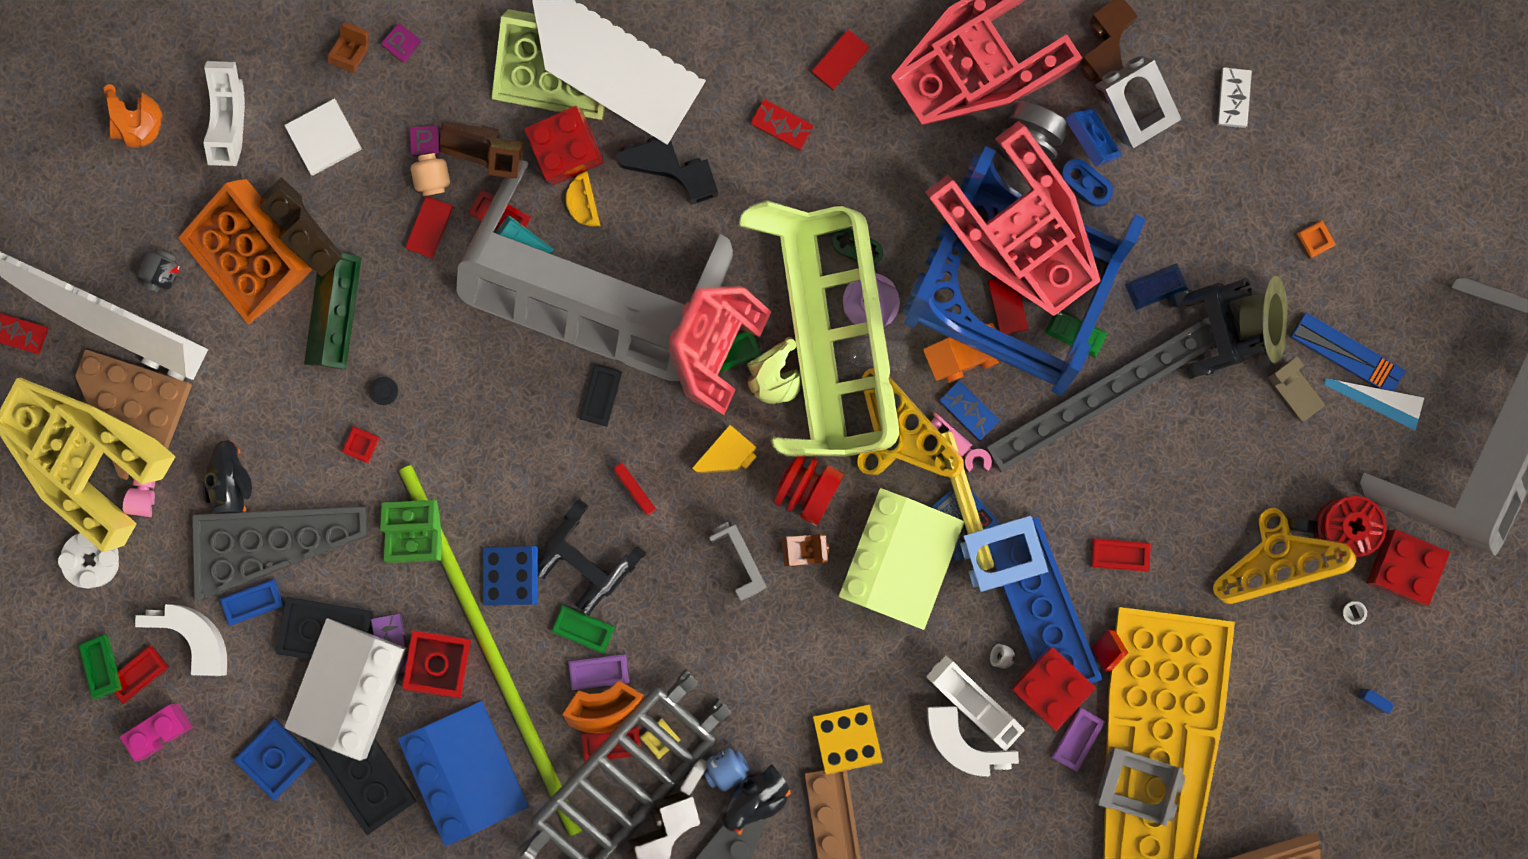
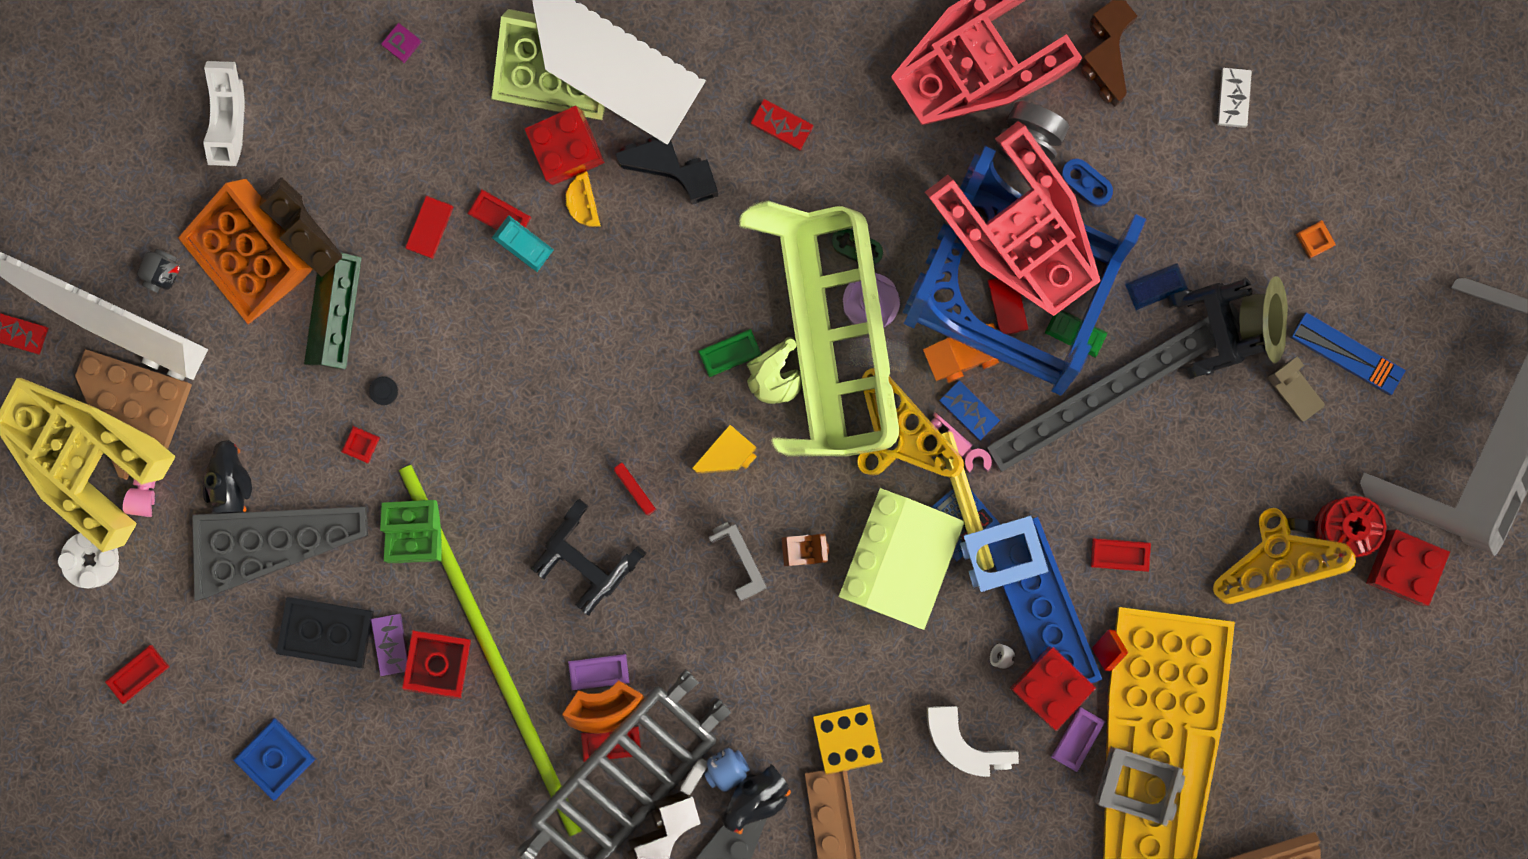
green tile [78,634,122,700] -> none
orange helmet [104,84,163,148] -> none
dark pink brick [120,704,193,762] -> none
white arch [135,604,227,676] -> none
blue tile [220,579,285,626] -> none
white slope [284,618,409,760] -> none
white tile [285,99,362,176] -> none
black plate [303,737,417,835] -> none
dark orange bracket [328,22,369,73] -> none
blue slope [398,701,529,847] -> none
magenta tile [410,126,441,157] -> none
light nougat head [411,153,450,196] -> none
reddish brown arch [440,122,523,179] -> none
light grey piece [457,161,733,381] -> none
blue tile [483,546,538,605] -> none
green tile [551,605,616,654] -> none
black tile [580,364,623,427] -> none
light yellow tile [640,718,681,759] -> none
coral wedge [668,286,771,415] -> none
red wheel [773,456,845,527] -> none
red tile [812,29,870,91] -> none
white arch [926,656,1025,752] -> none
blue tile [1065,108,1122,167] -> none
panel [1095,56,1182,148] -> none
sticker [1324,378,1424,431] -> none
white hinge [1343,601,1367,625] -> none
blue tile [1357,688,1394,714] -> none

